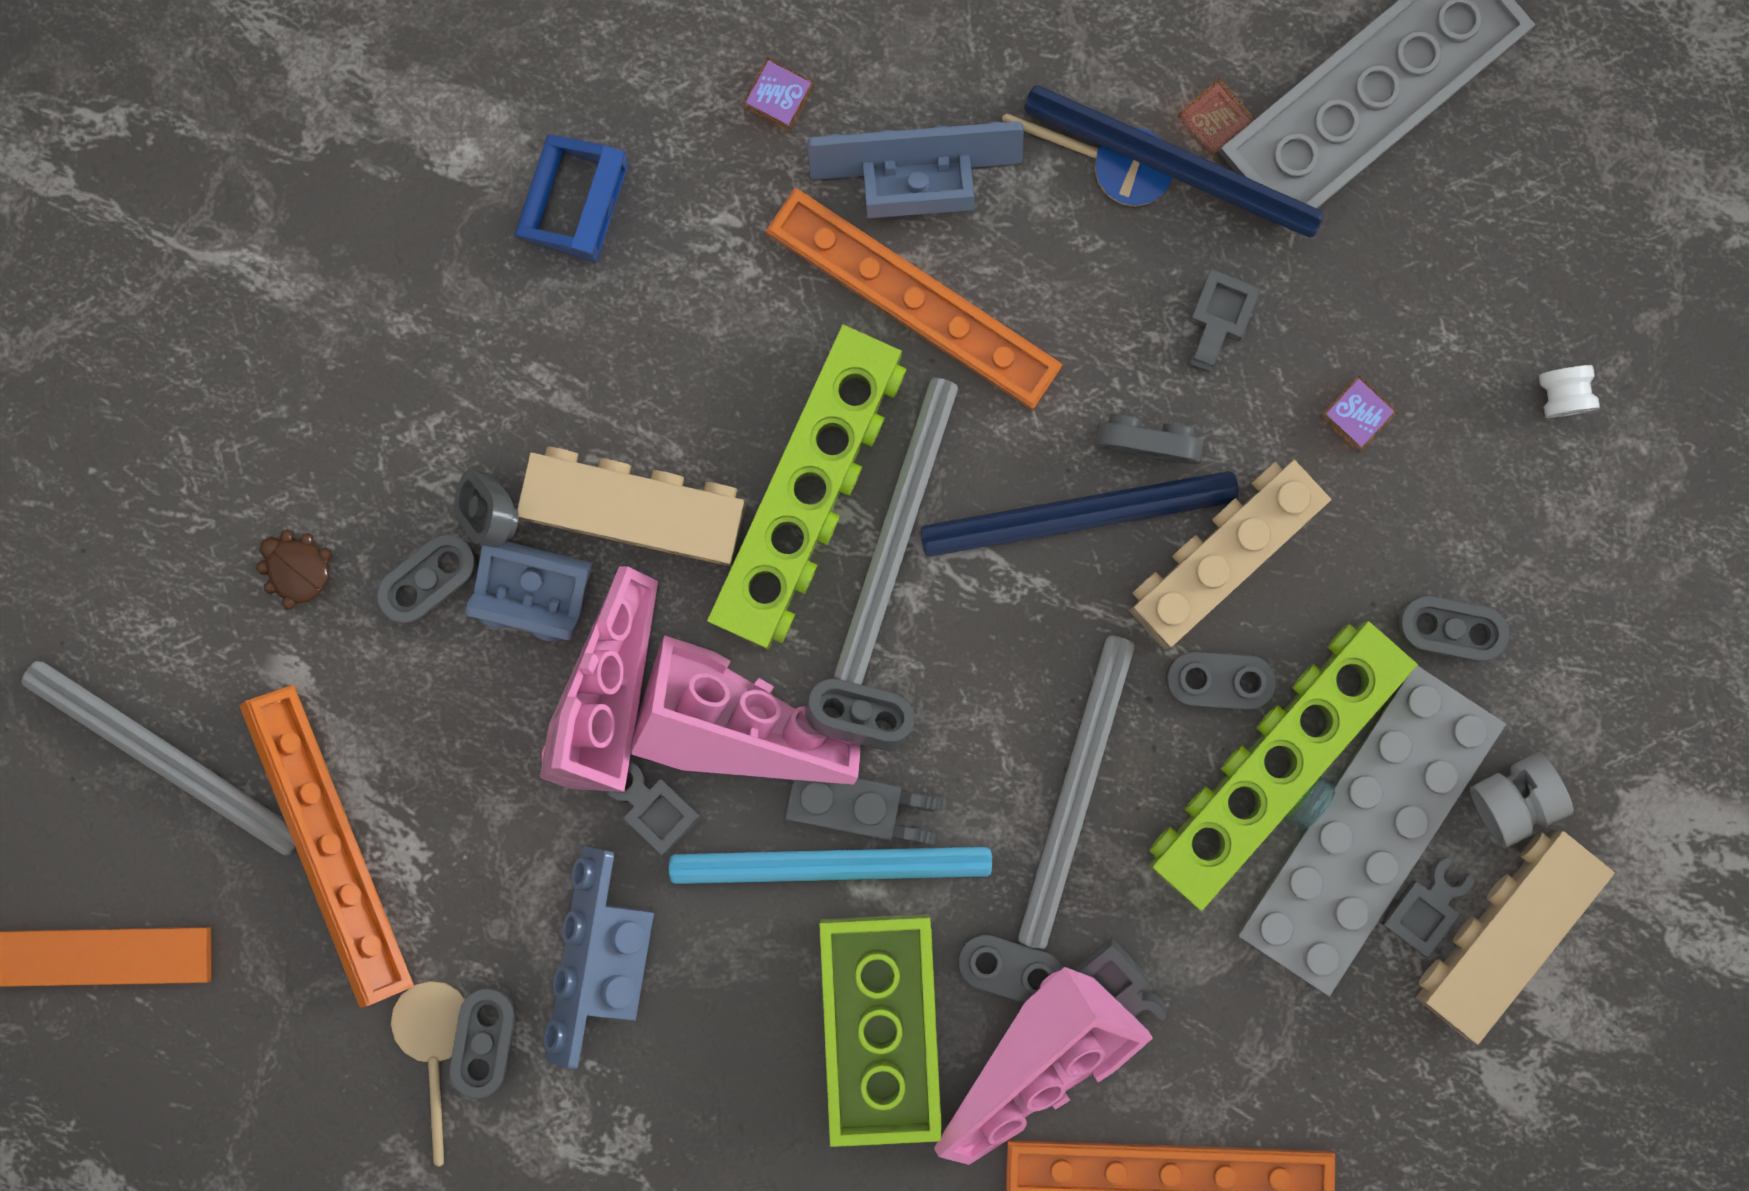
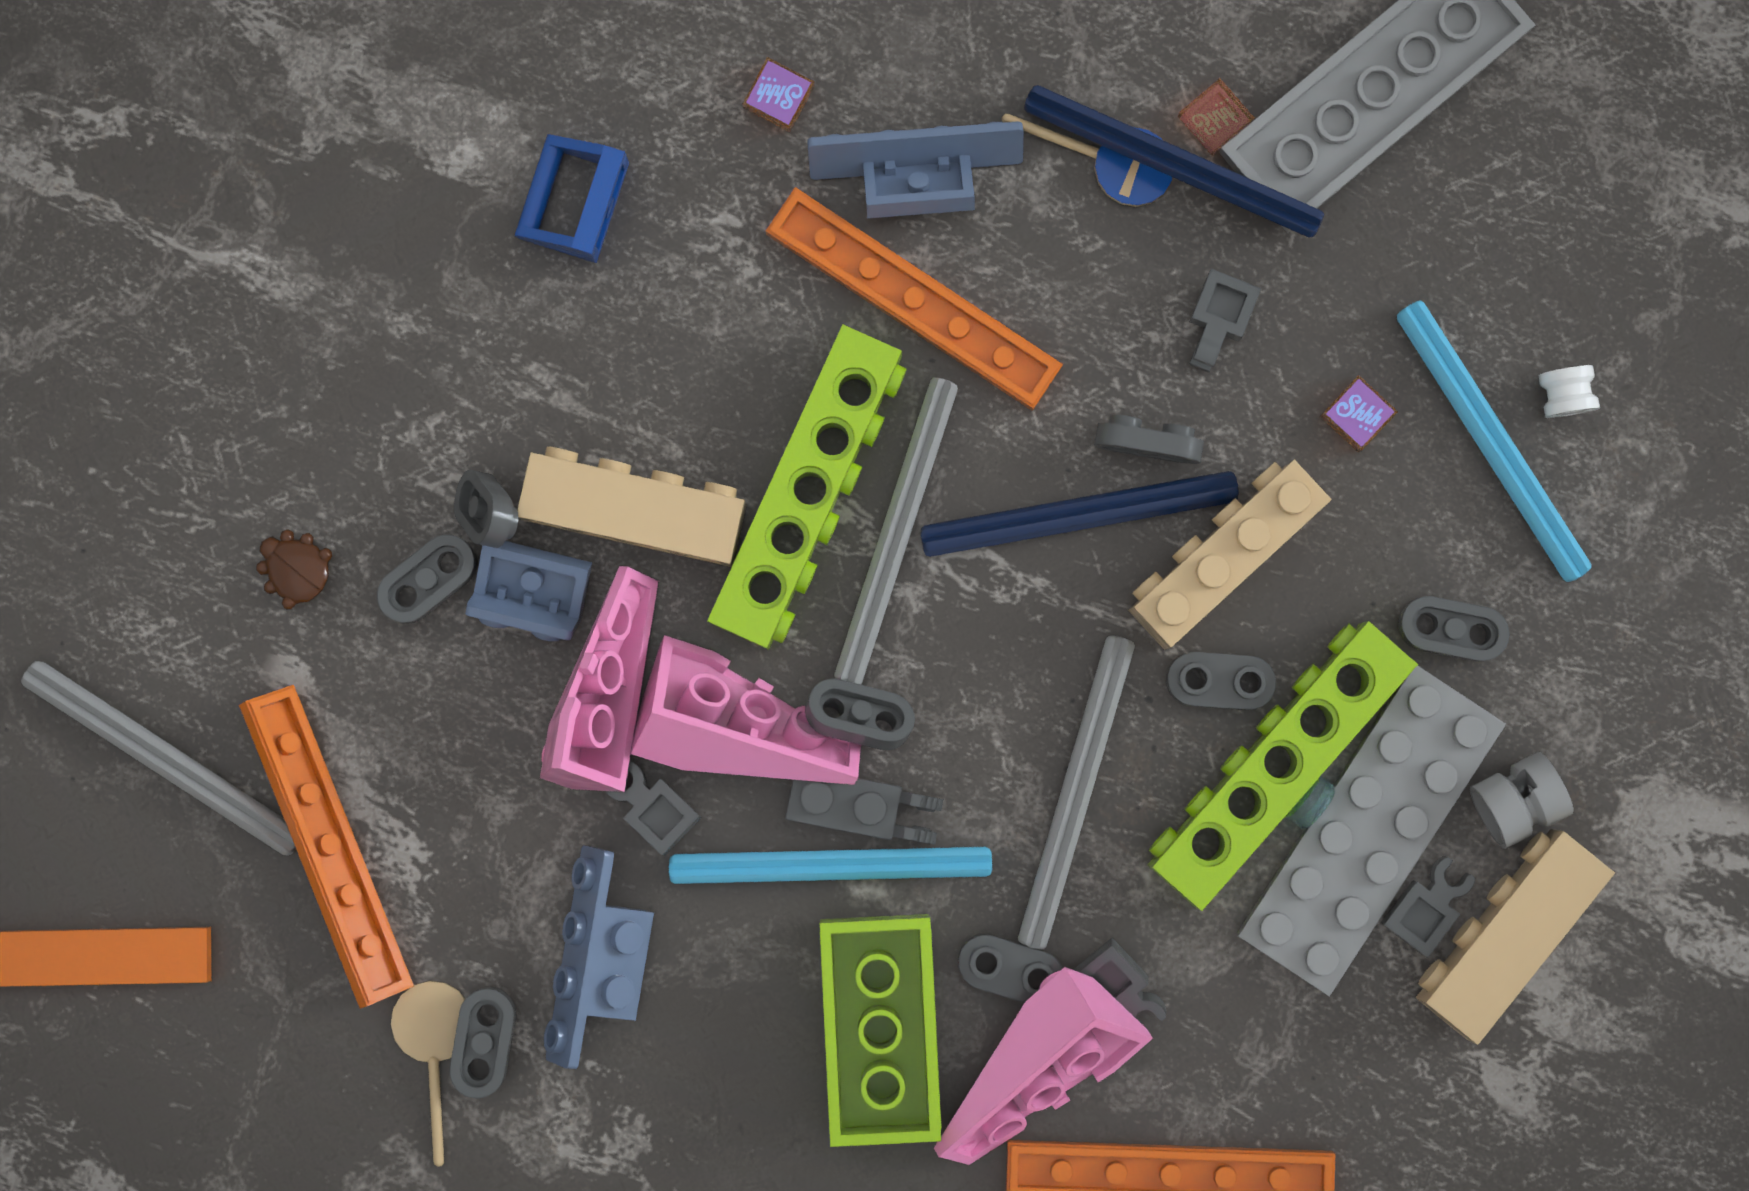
none -> medium azure axle [1397,300,1591,582]

